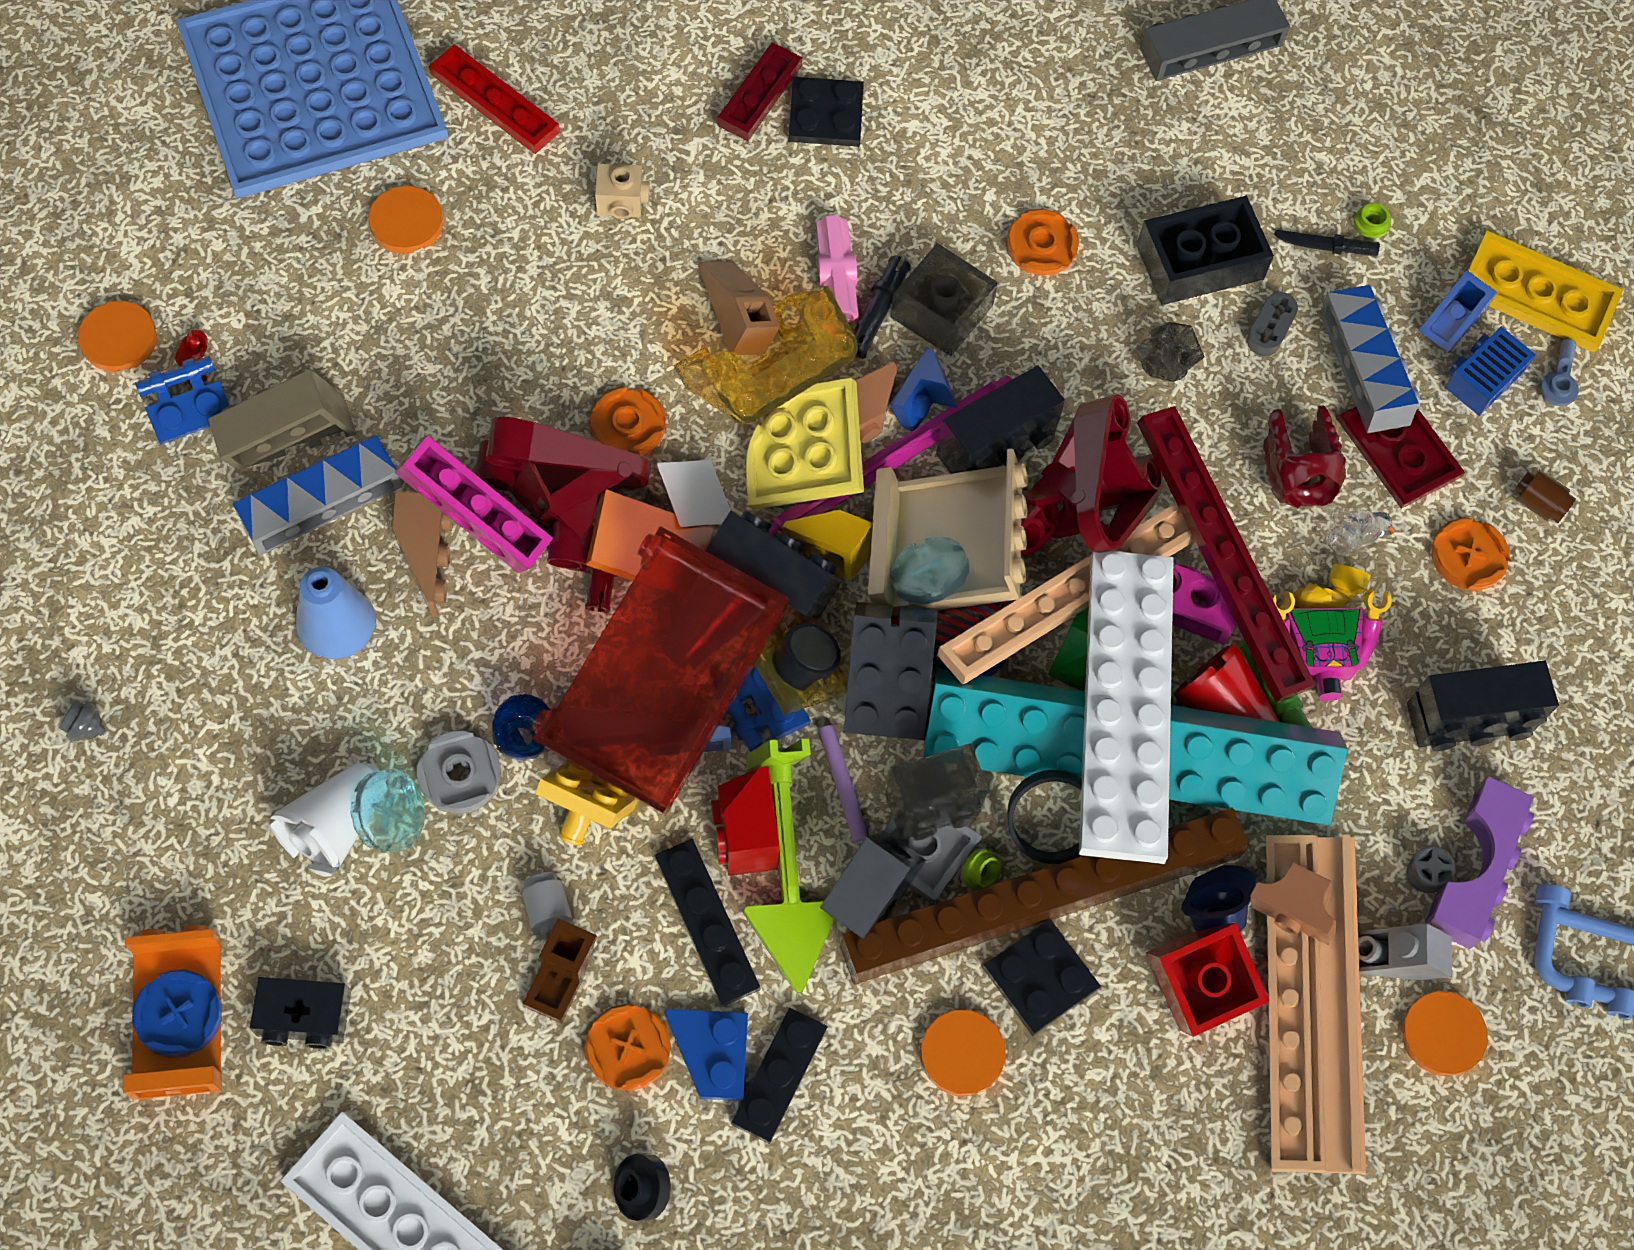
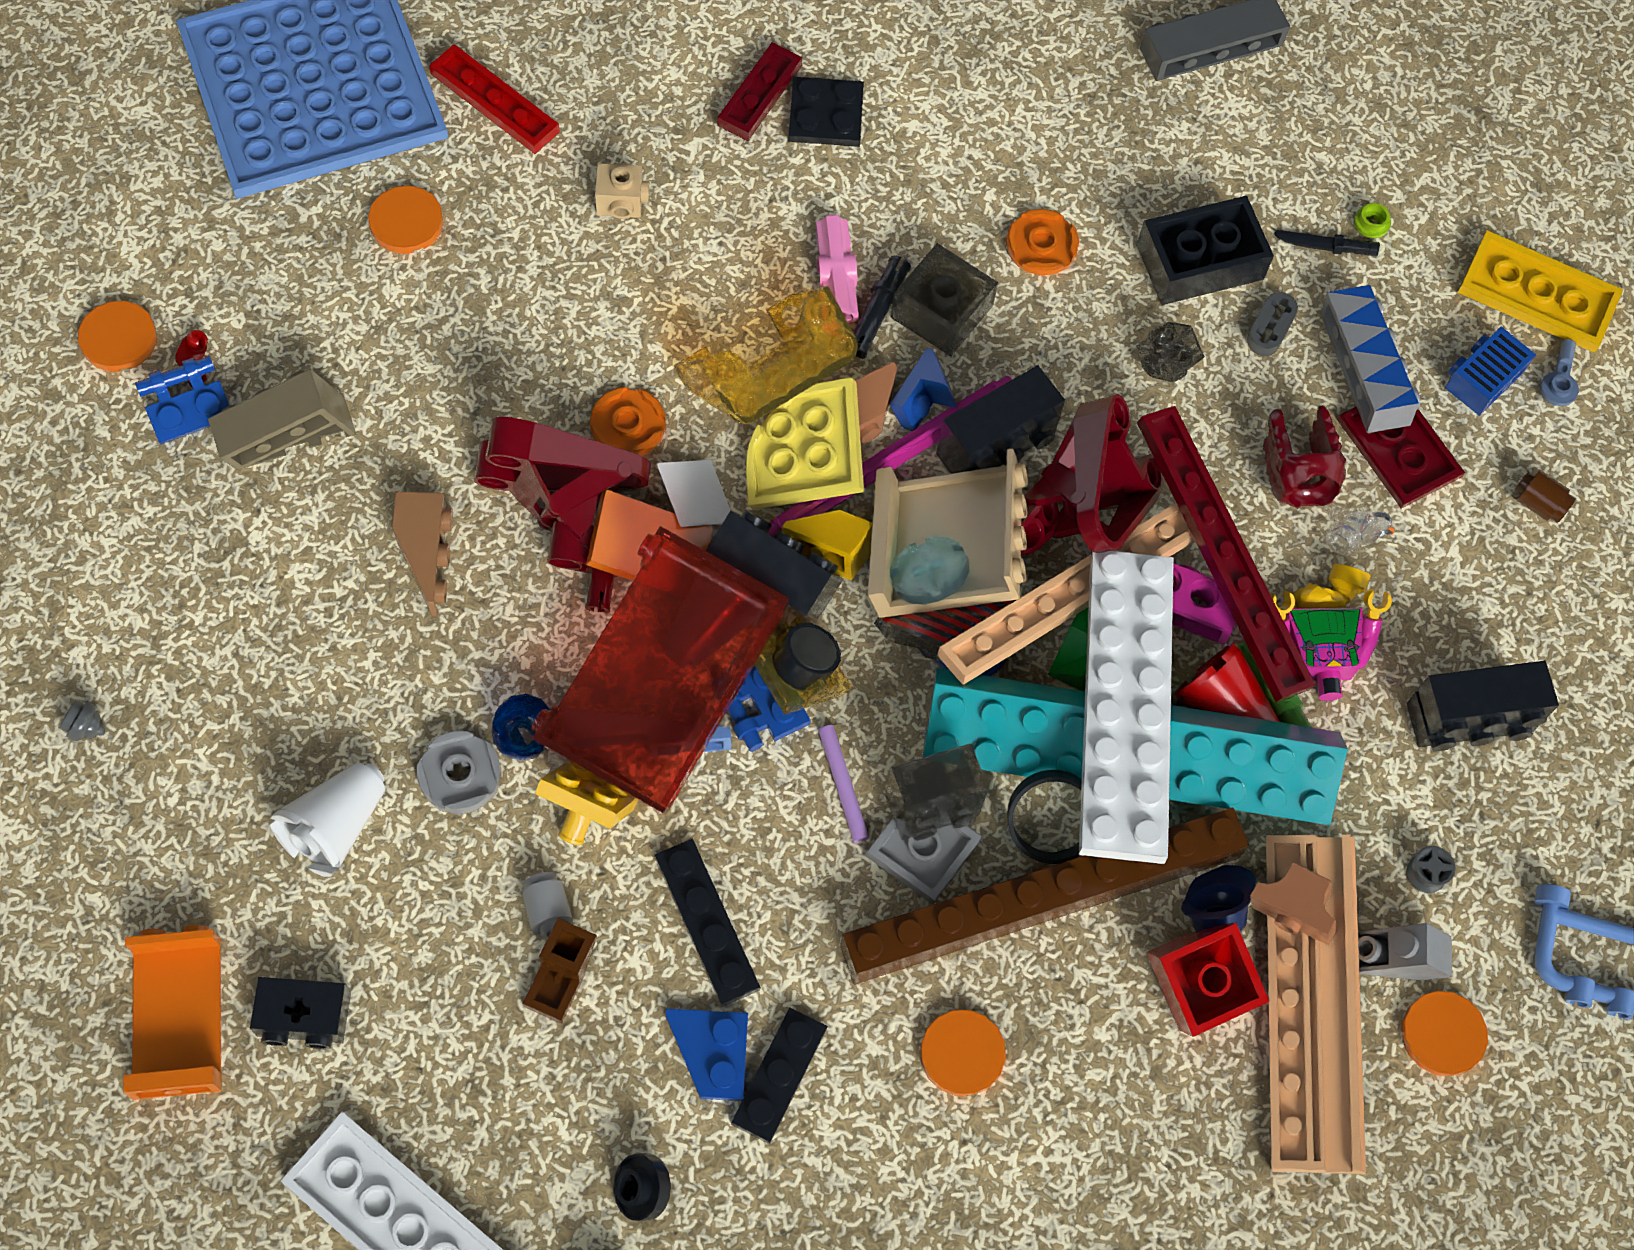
blue tile [132,970,222,1058] -> none
light grey brick [232,435,402,556] -> none
medium blue cone [295,567,376,660] -> none
clear light blue tile [350,769,425,854] -> none
dark pink brick [394,435,553,573] -> none
orange tile [585,1003,671,1091] -> none
medium nougat slope [698,261,780,356] -> none
red slope [711,766,780,876] -> none
lime piece [742,739,835,993] -> none
black piece [820,830,927,939] -> none
black piece [843,602,938,741] -> none
lime plate [963,848,1001,890] -> none
black plate [982,919,1101,1036] -> none
blue slope [1419,270,1497,353] -> none
medium lavender arch [1425,776,1534,949] -> none
orange tile [1432,517,1510,591] -> none

